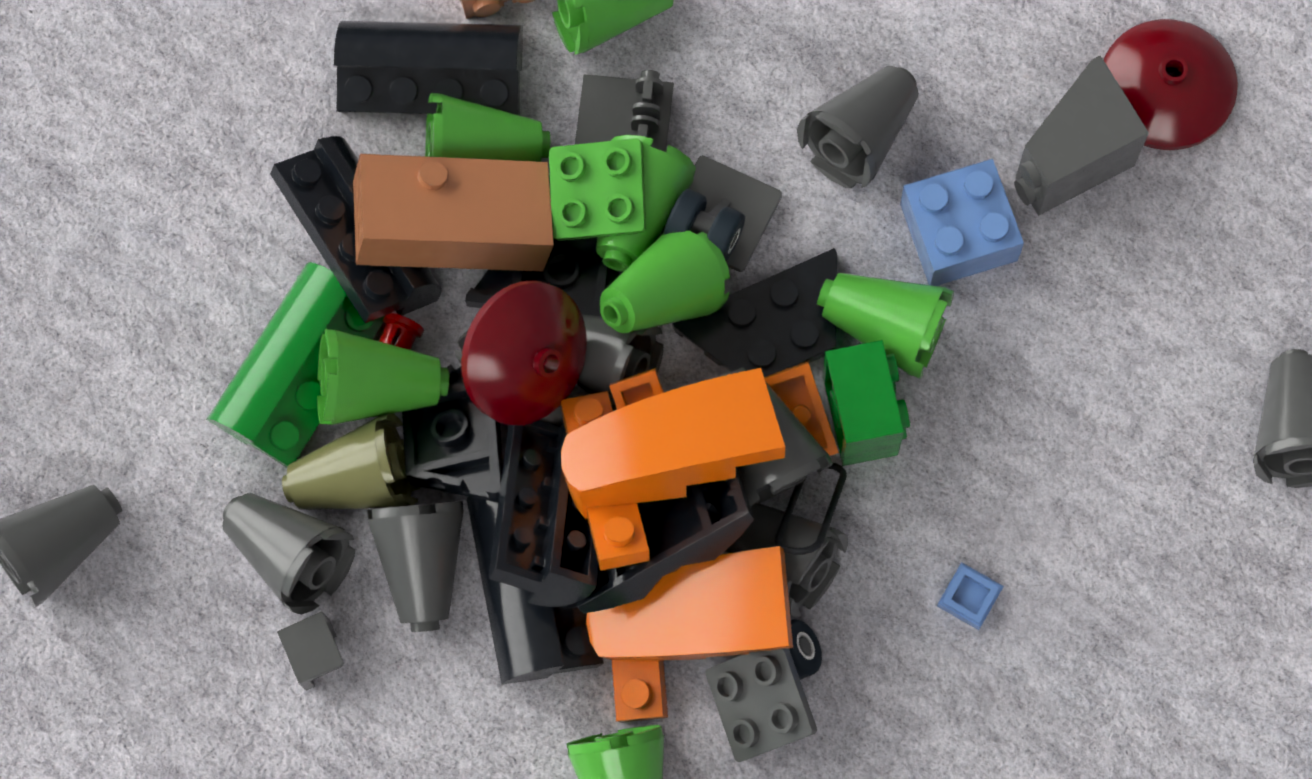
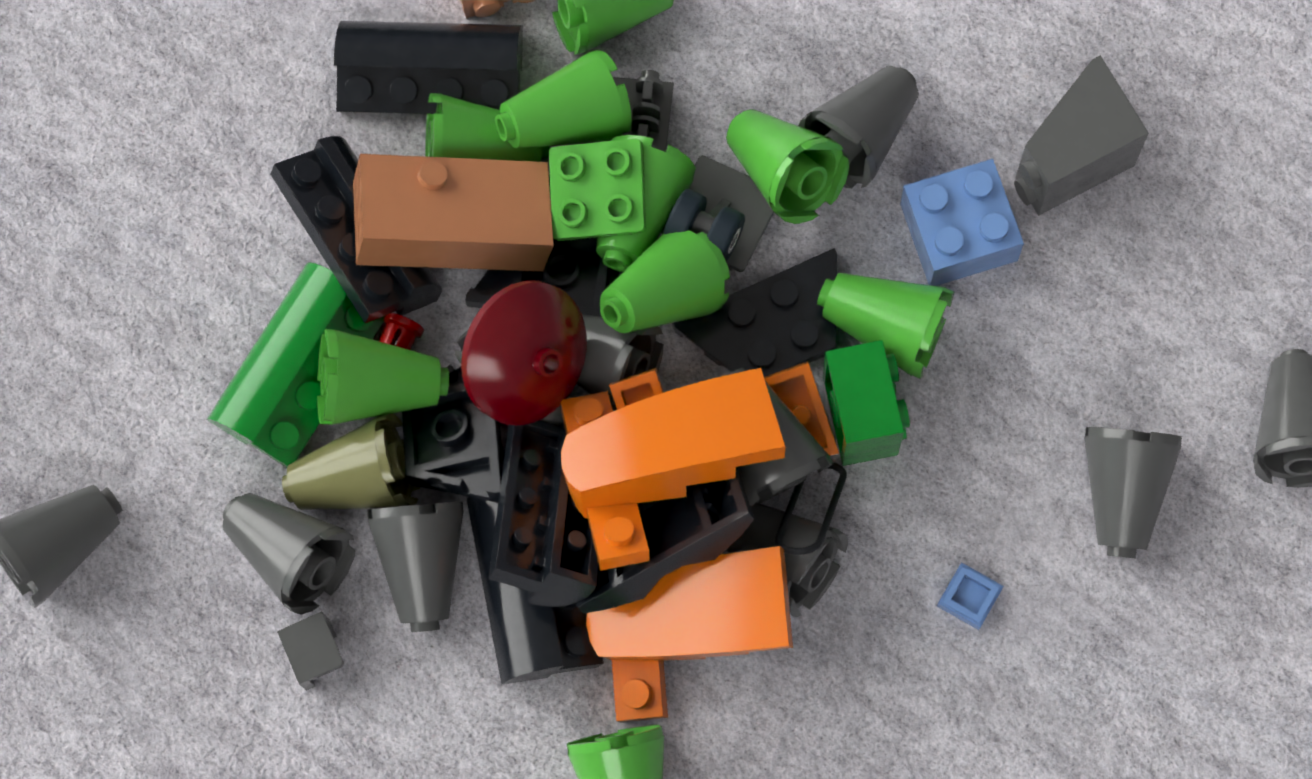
dark grey plate [705,619,822,762] -> none
dark red dish [1104,19,1238,150] -> none
none -> bright green cone [495,50,631,148]
none -> bright green cone [726,109,850,224]
none -> dark grey cone [1084,427,1182,559]

